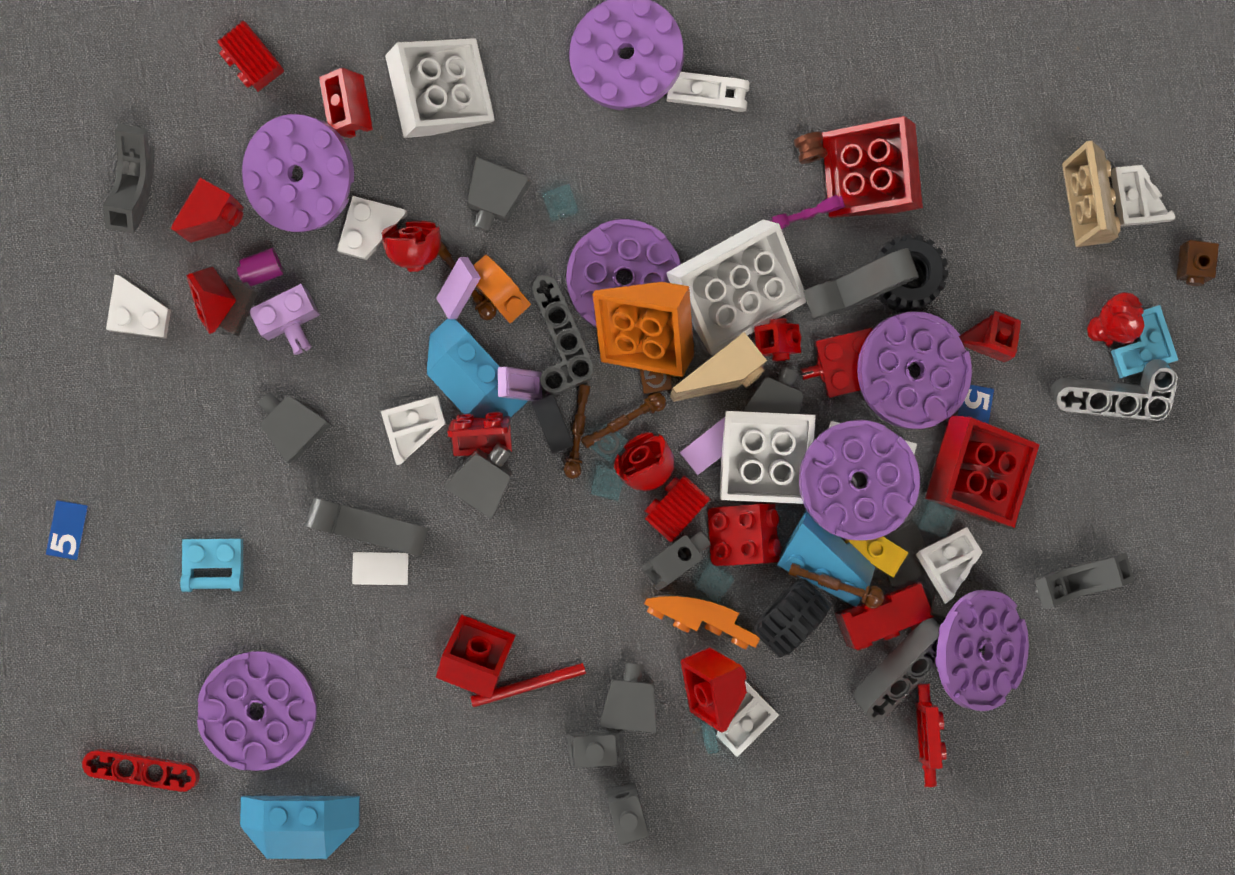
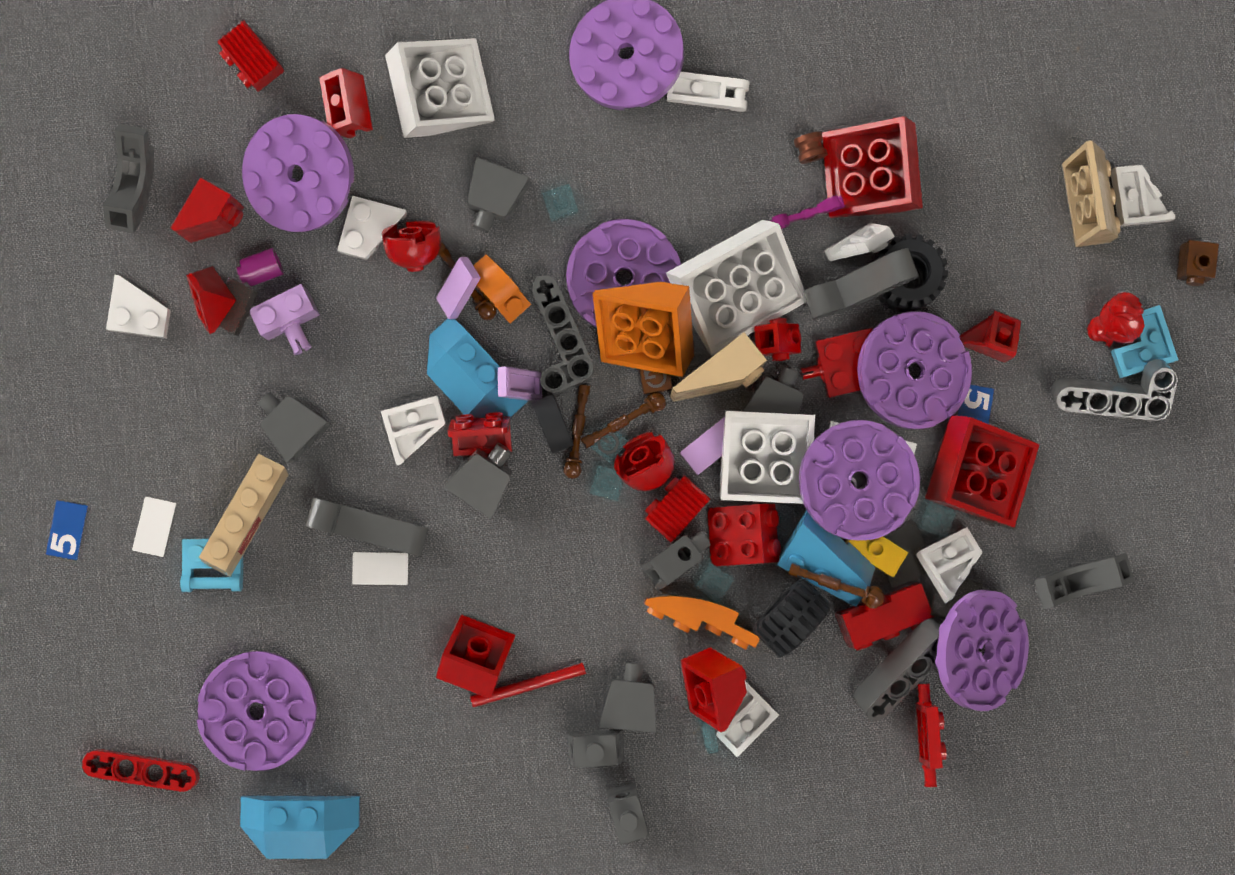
none -> white sticker [132,496,176,557]
none -> tan brick [199,454,288,577]
none -> white wing [824,223,895,261]

